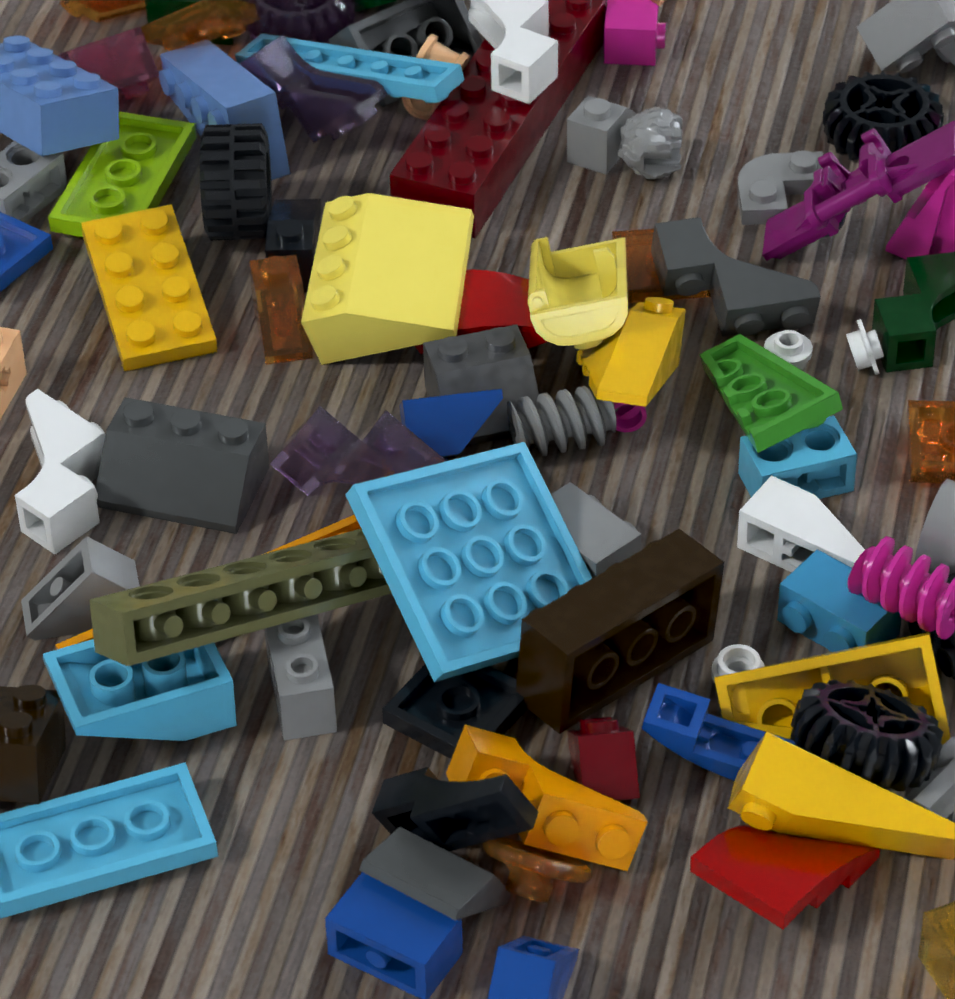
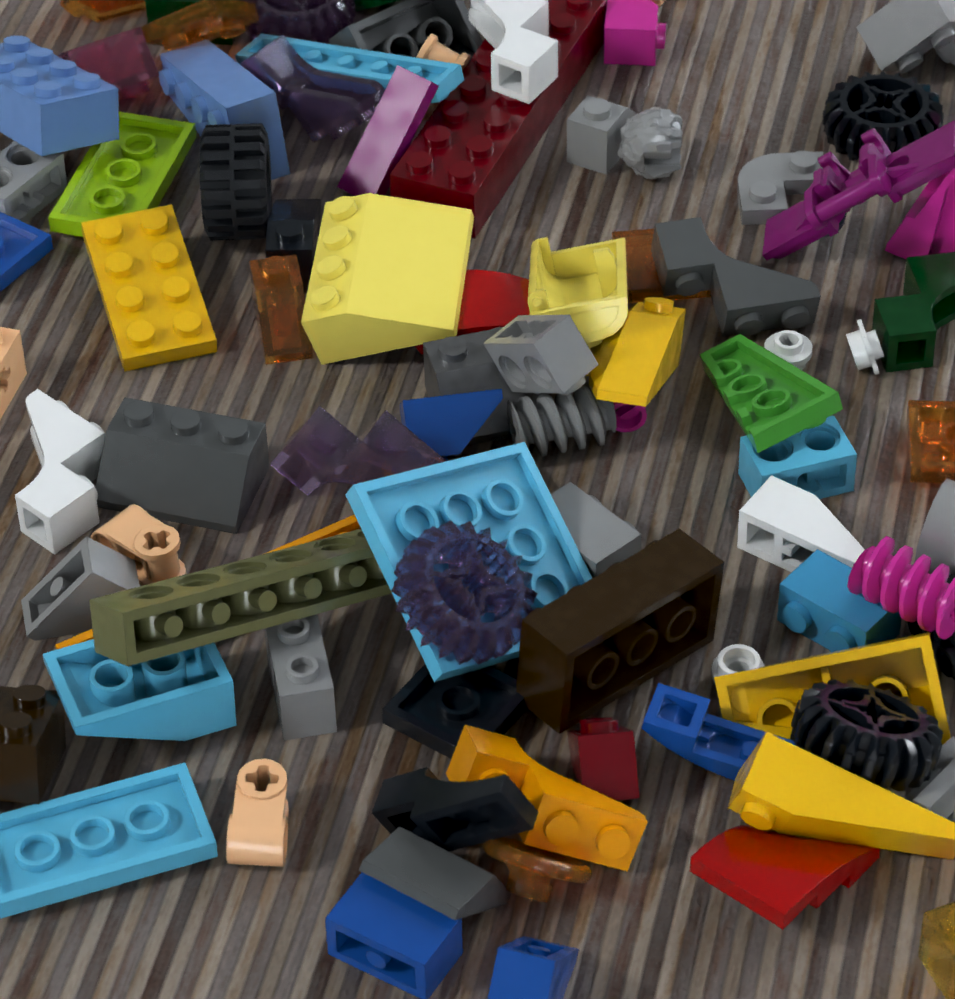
none -> light nougat piece [91,504,187,586]
none -> light nougat piece [226,758,289,867]
none -> tile [337,65,439,196]
none -> clear purple gear [391,520,537,665]
none -> light grey brick [483,315,599,396]

